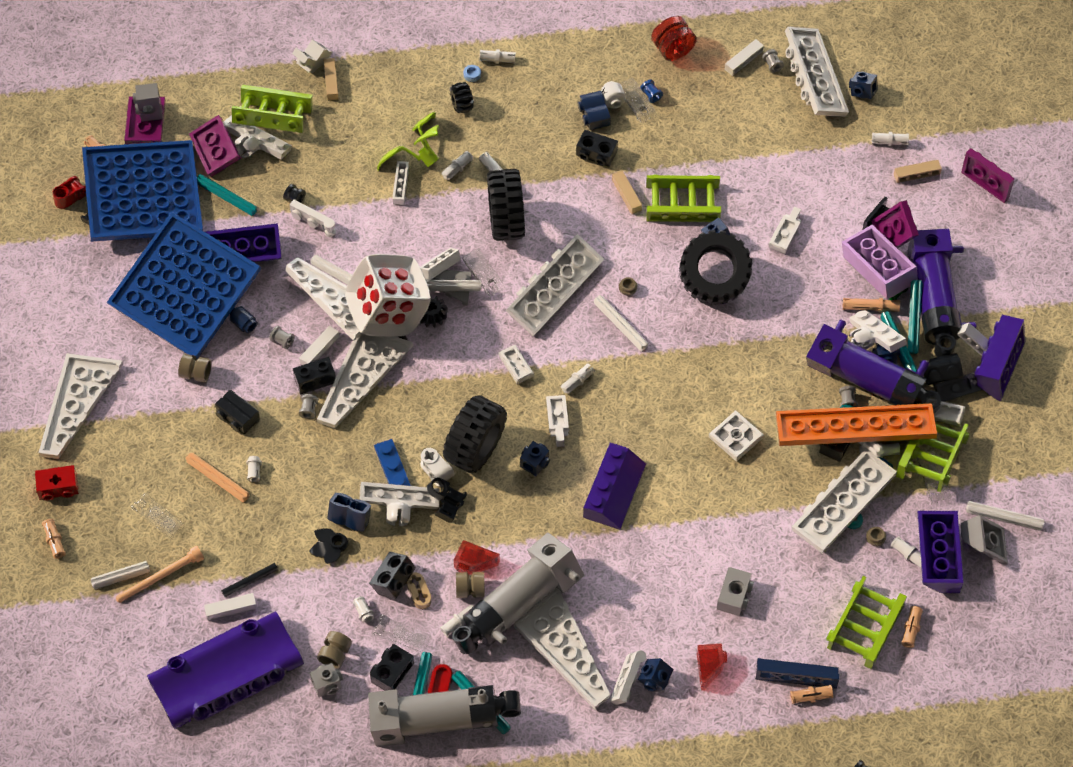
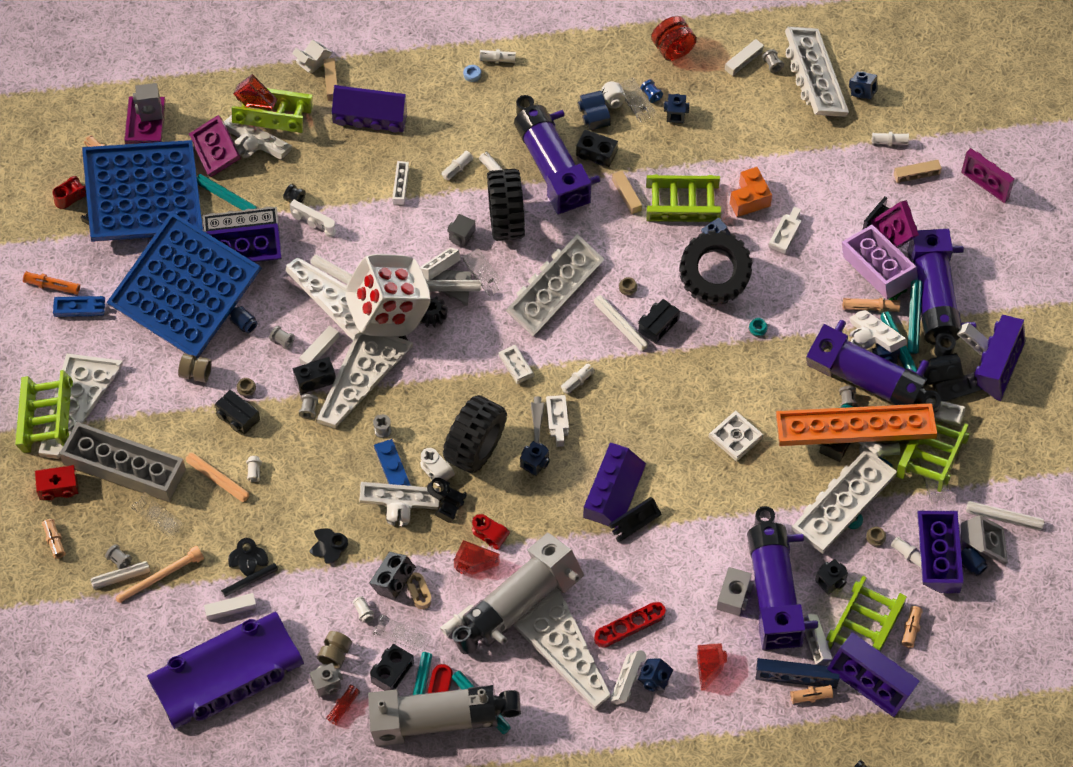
dark blue brick [327,493,371,531] -> none
lime plant [377,111,439,171] -> none
black gear [450,82,474,113] -> none
dark tan wheel [456,572,485,598] -> none
none -> lime fence [15,370,73,453]
none -> orange pin [23,271,80,295]
none -> blue hinge [53,296,106,317]
none -> light grey brick [60,422,186,502]
none -> light grey bush [105,544,132,569]
none -> brick [203,207,280,233]
none -> black plate [228,538,268,576]
none -> clear red slope [233,74,277,110]
none -> dark tan plate [237,378,256,396]
none -> clear red pin [326,684,360,725]
none -> dark purple slope [332,85,407,133]
none -> light grey bush [373,414,391,438]
none -> dark grey brick [447,214,476,247]
none -> red piece [472,514,510,550]
none -> dark purple piece [514,95,601,215]
none -> light grey piece [531,396,544,444]
none -> red beam [594,602,666,648]
none -> black hinge [609,497,662,542]
none -> black brick [638,299,680,344]
none -> dark blue brick [664,94,689,123]
none -> orange brick [730,167,772,217]
none -> dark purple piece [747,506,818,650]
none -> teal plate [749,318,768,336]
none -> white piece [803,614,833,665]
none -> black brick [815,559,848,595]
none -> dark purple slope [827,632,920,717]
none -> dark blue brick [961,547,988,577]

